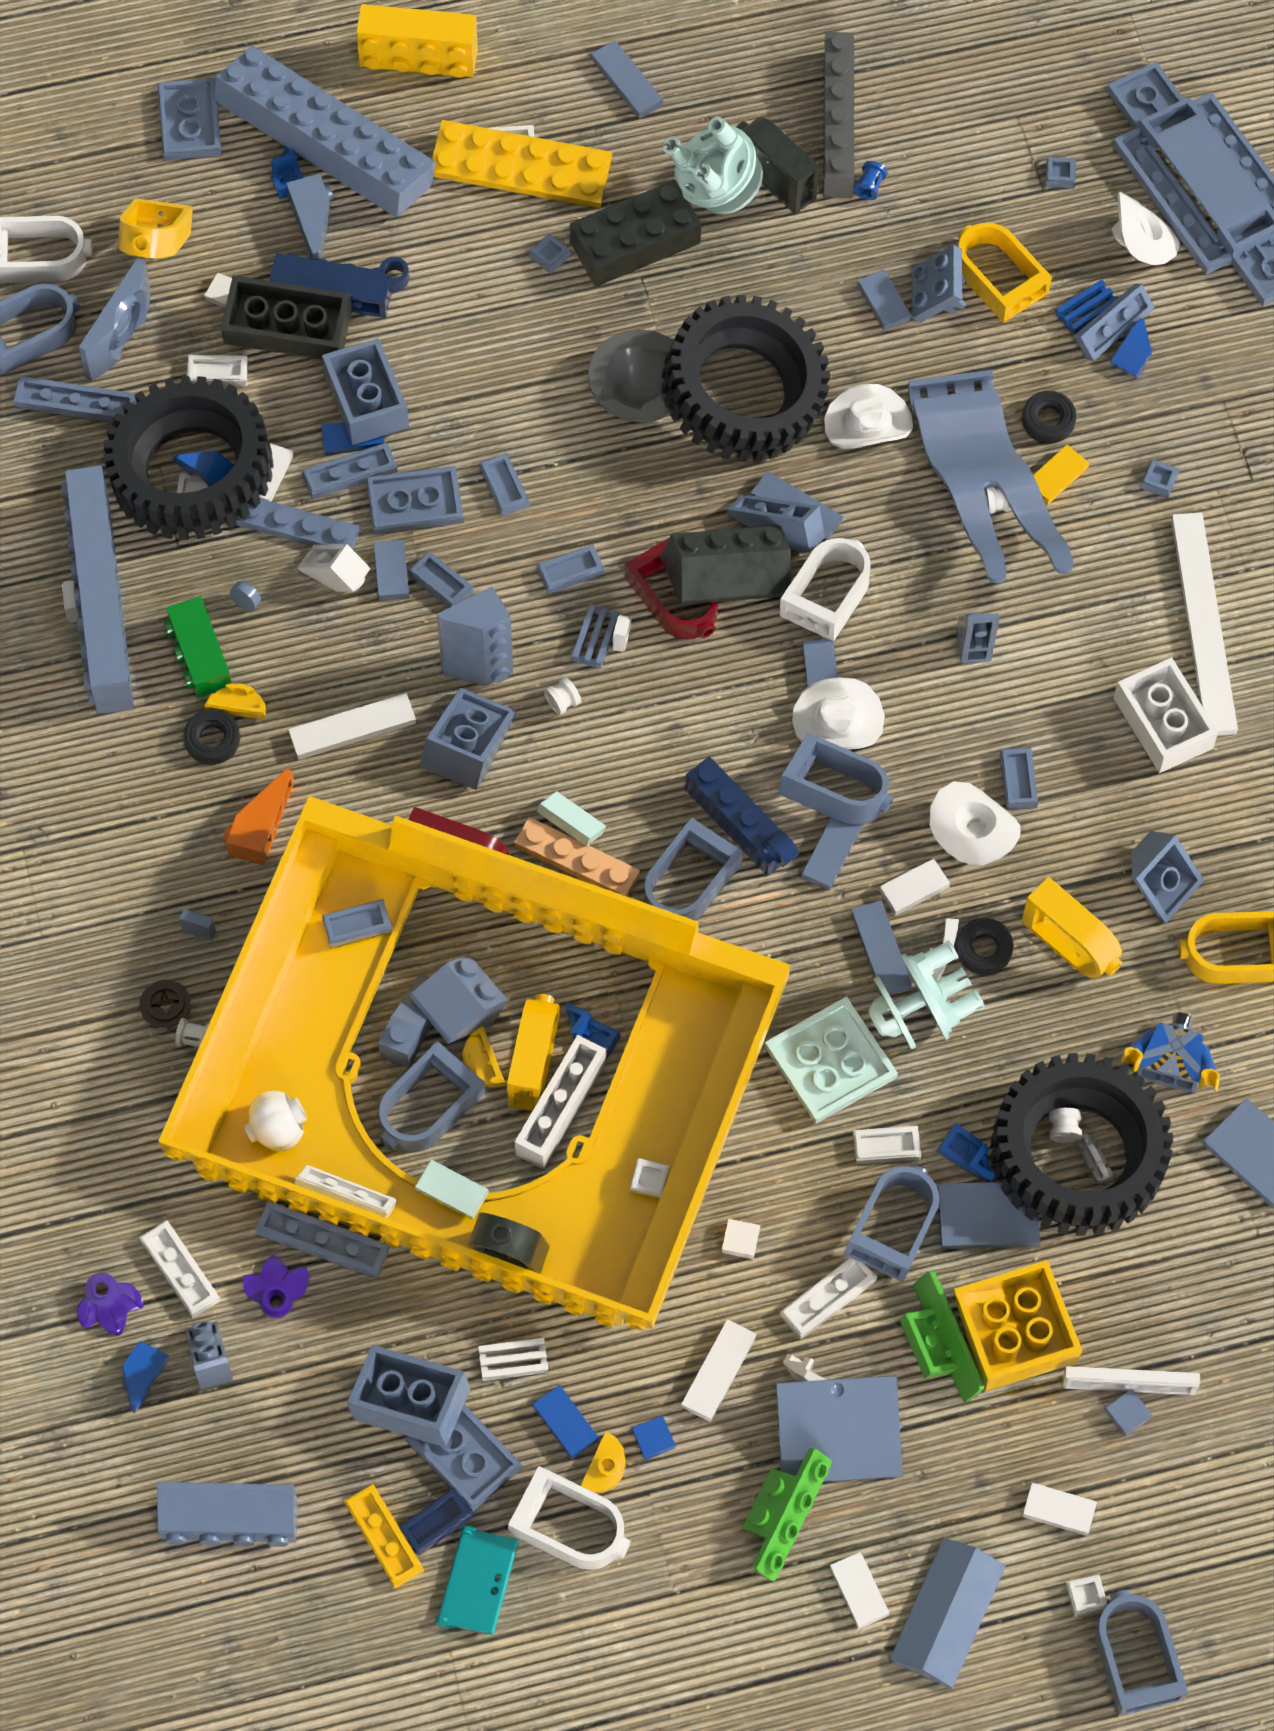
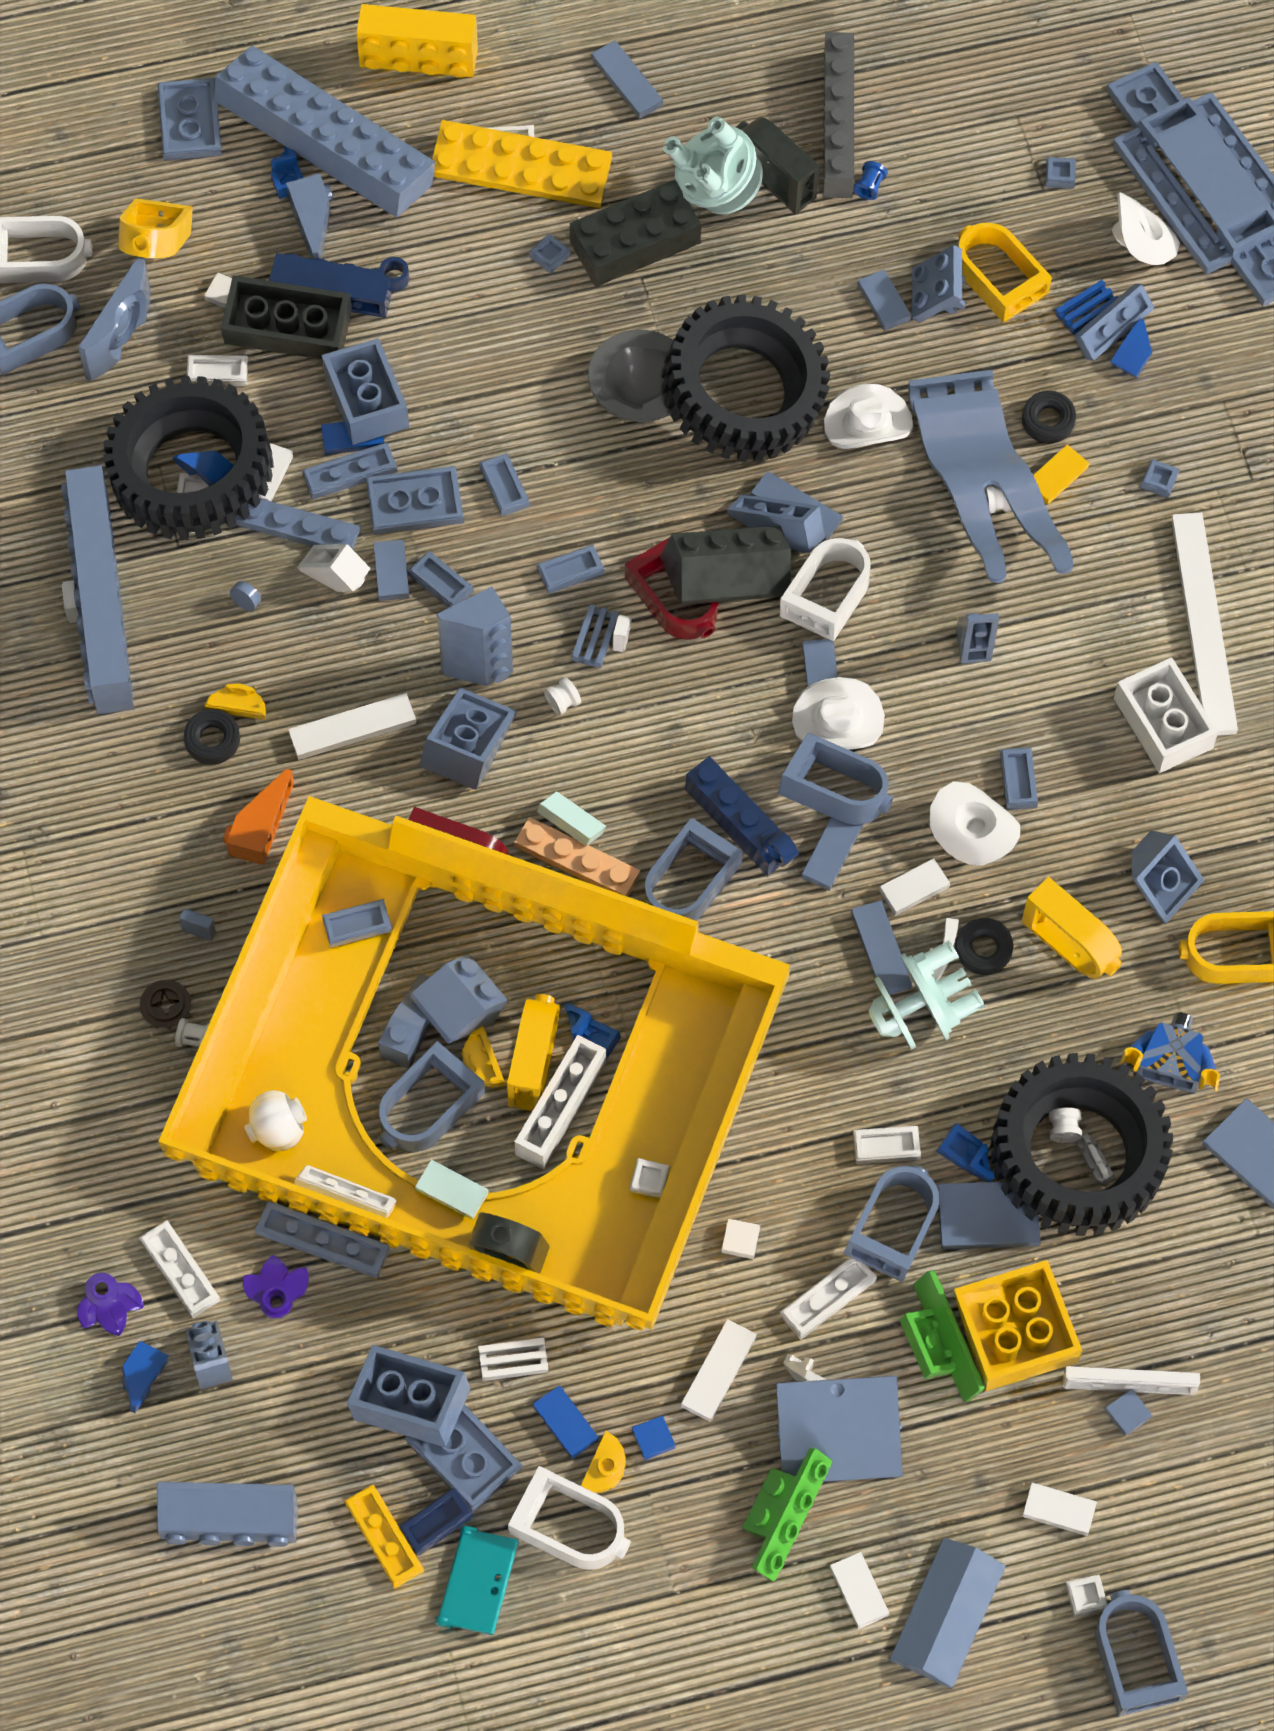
sand blue plate [13,376,136,423] -> none
green brick [163,596,232,699] -> none
light aqua plate [764,996,898,1124] -> none

